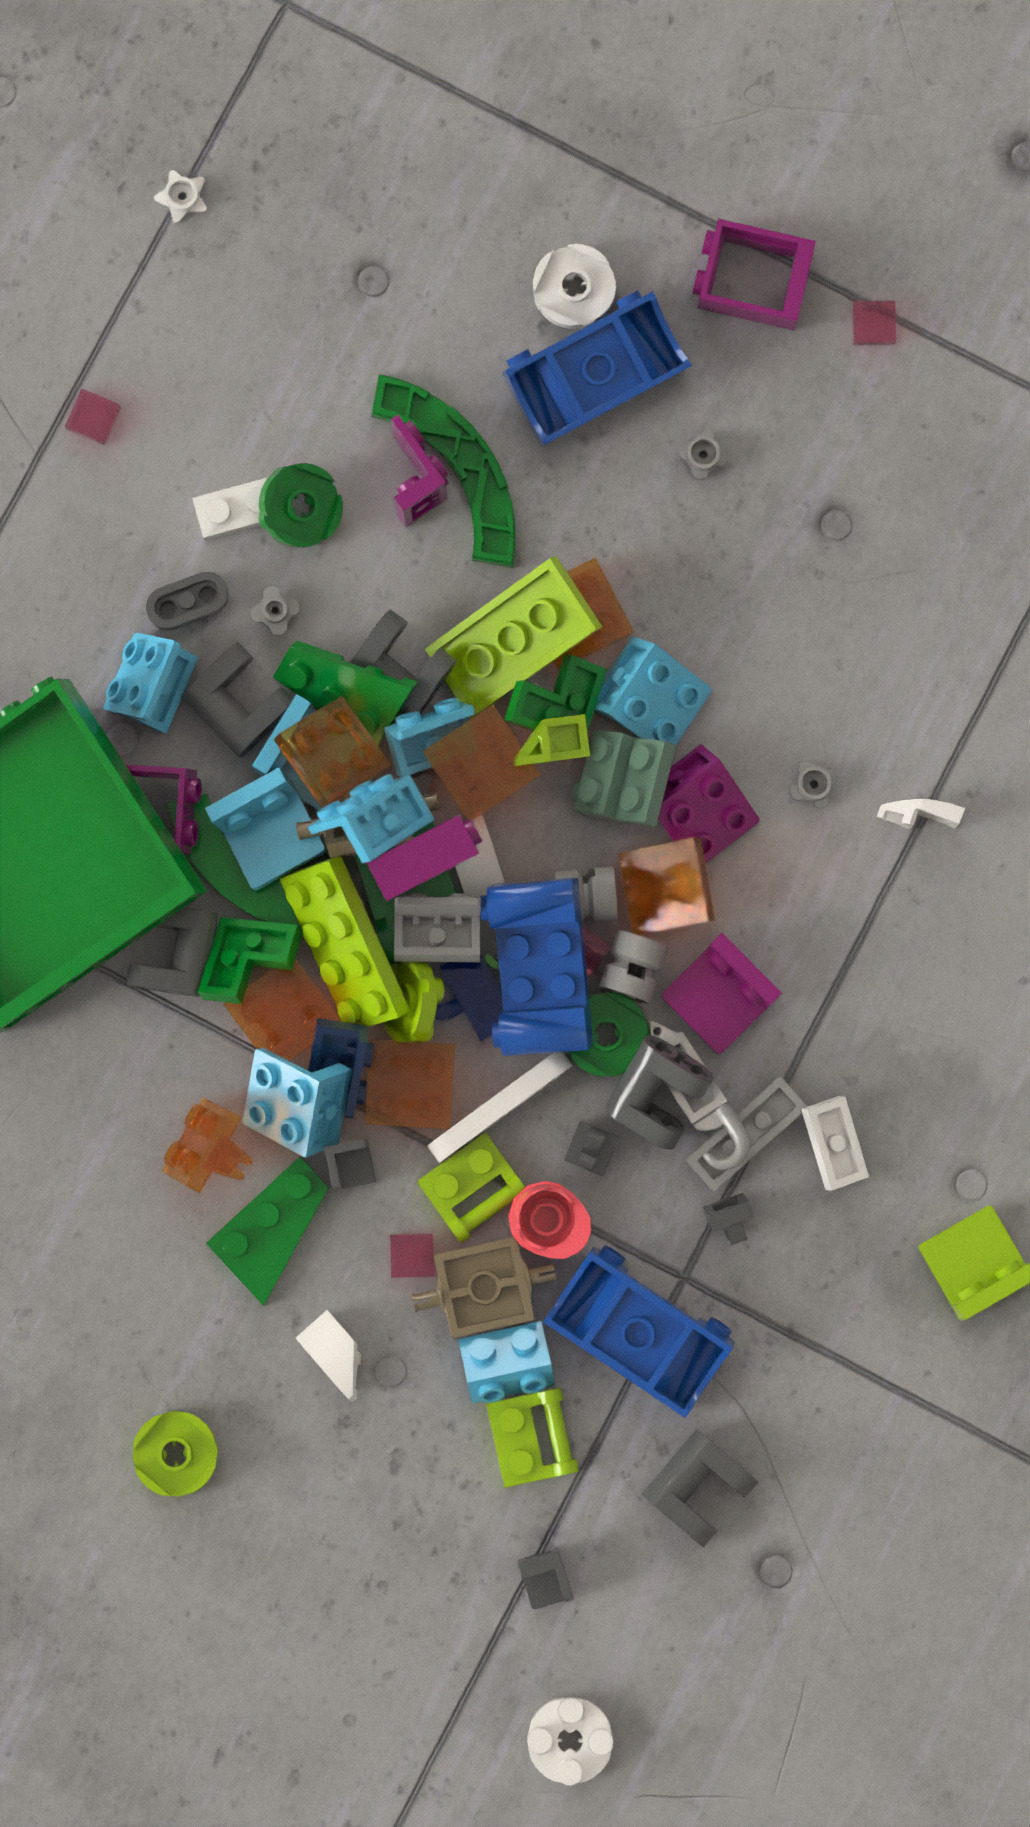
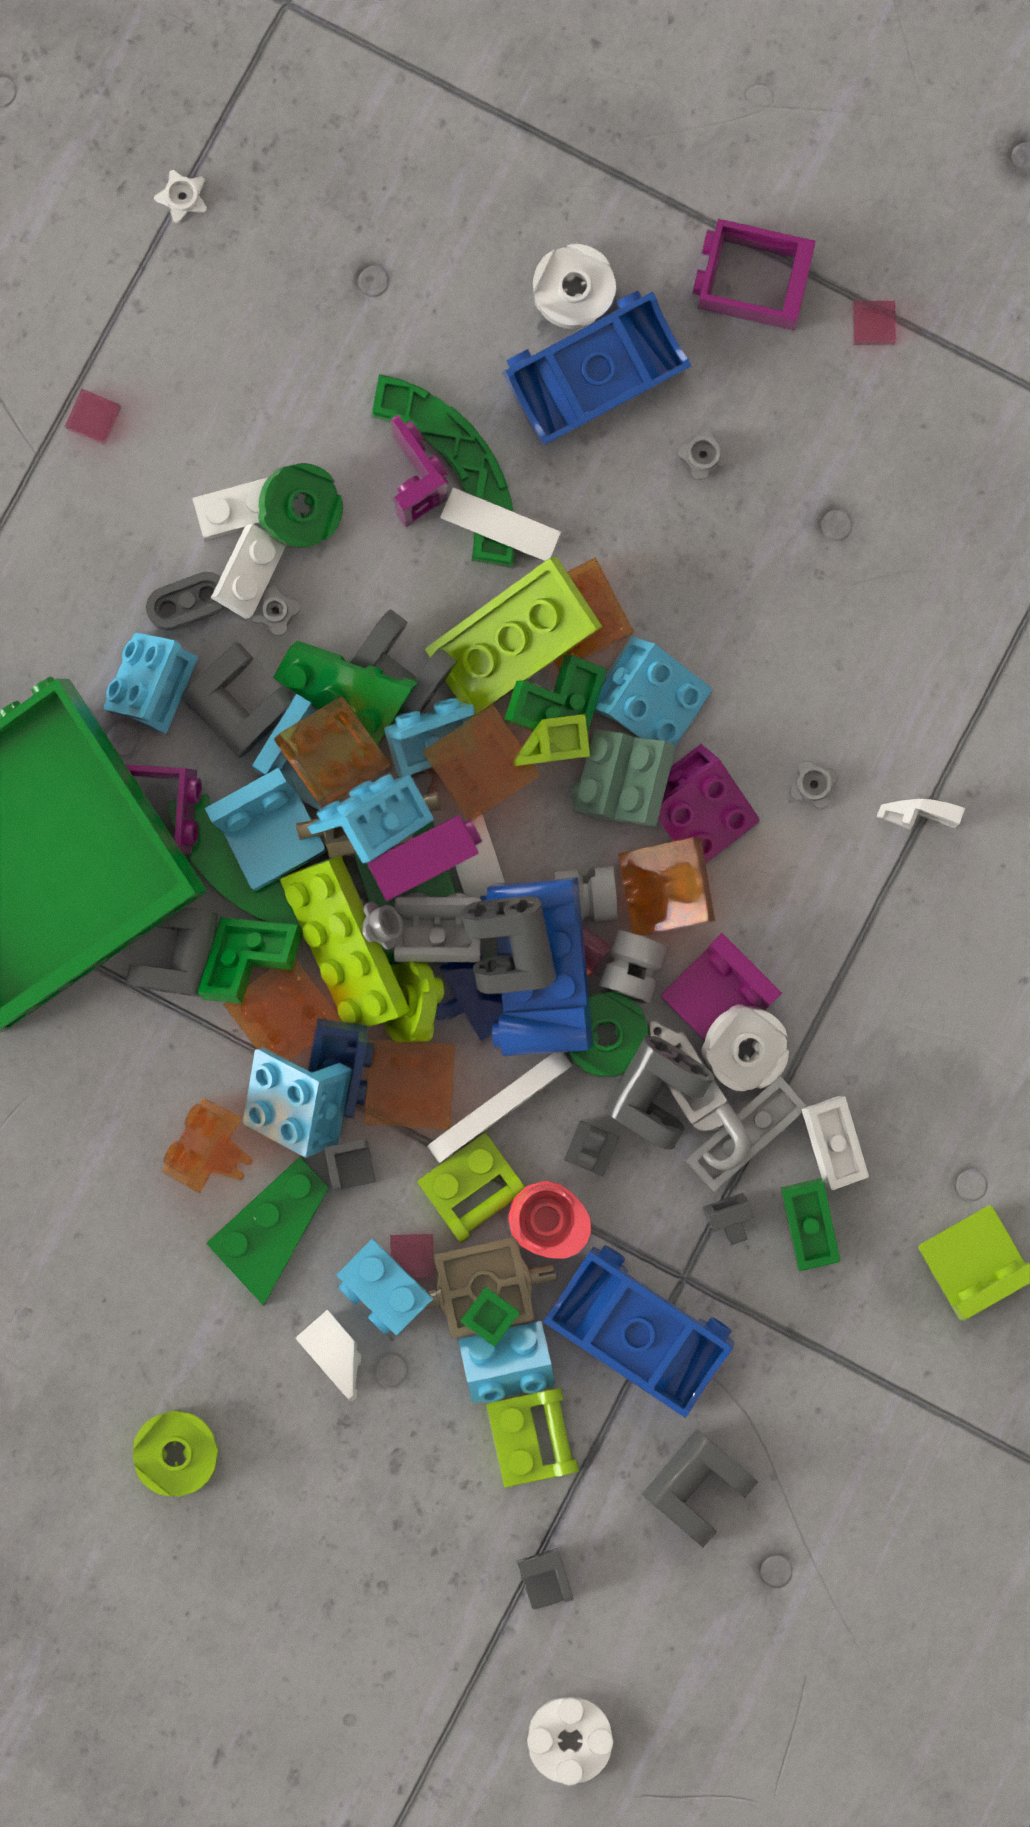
none -> white plate [211,523,286,619]
none -> medium azure bracket [336,1238,434,1336]
none -> light grey plate [363,902,403,950]
none -> white sticker [440,488,561,561]
none -> green plate [460,1285,520,1347]
none -> dark grey connector [461,896,556,994]
none -> white plate [701,1004,789,1091]
none -> green plate [780,1178,841,1271]

